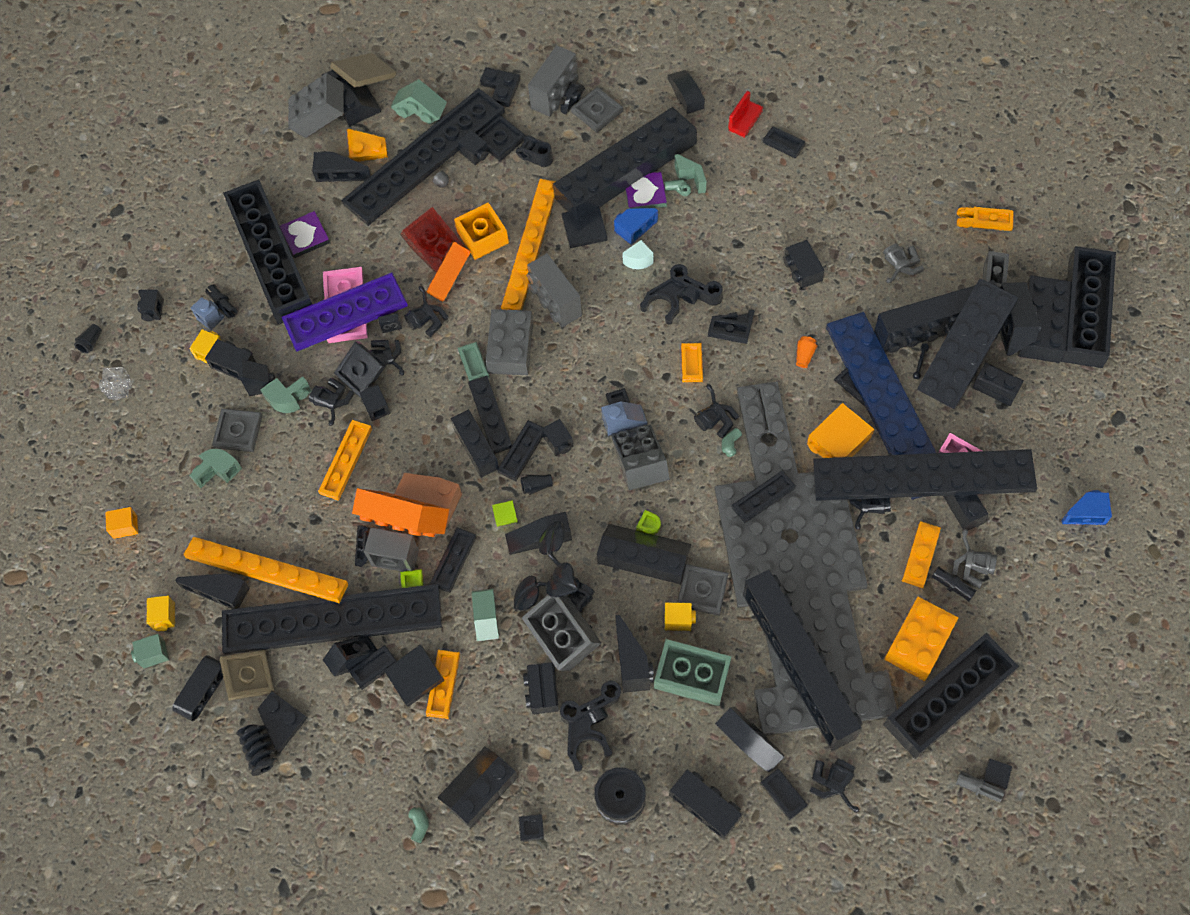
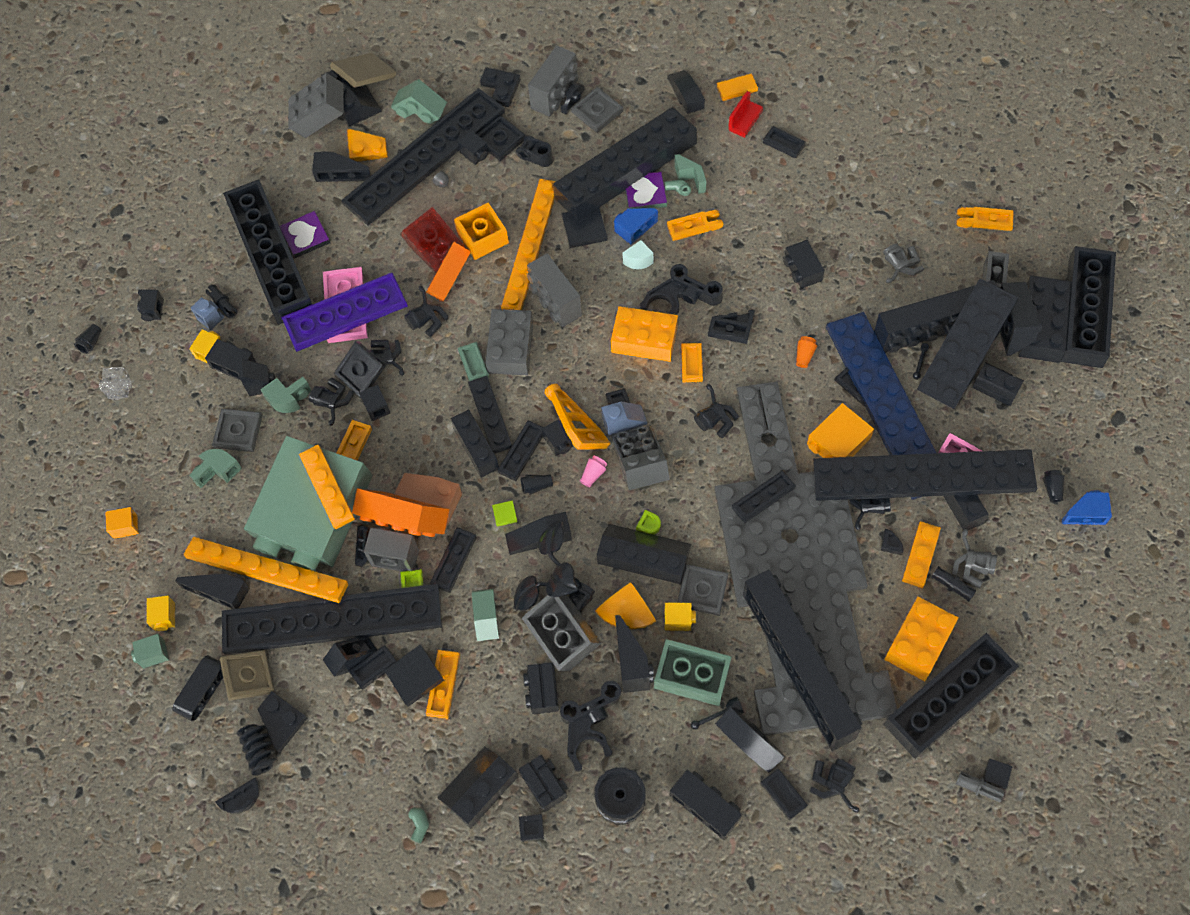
black tile [378,313,402,333] -> none
sand green arm [722,428,742,457] -> none
none -> black plate [215,777,260,814]
none -> sand green brick [244,436,373,571]
none -> light orange plate [299,445,355,529]
none -> black brick [519,755,568,812]
none -> light orange plate [544,383,611,449]
none -> bright pink cone [580,455,608,488]
none -> light orange brick [595,582,656,629]
none -> light orange brick [611,306,678,362]
none -> light orange hinge [667,210,724,241]
none -> black hinge [691,696,744,730]
none -> light orange tile [717,73,758,101]
none -> black tile [881,529,904,555]
none -> black cone [1042,470,1065,503]

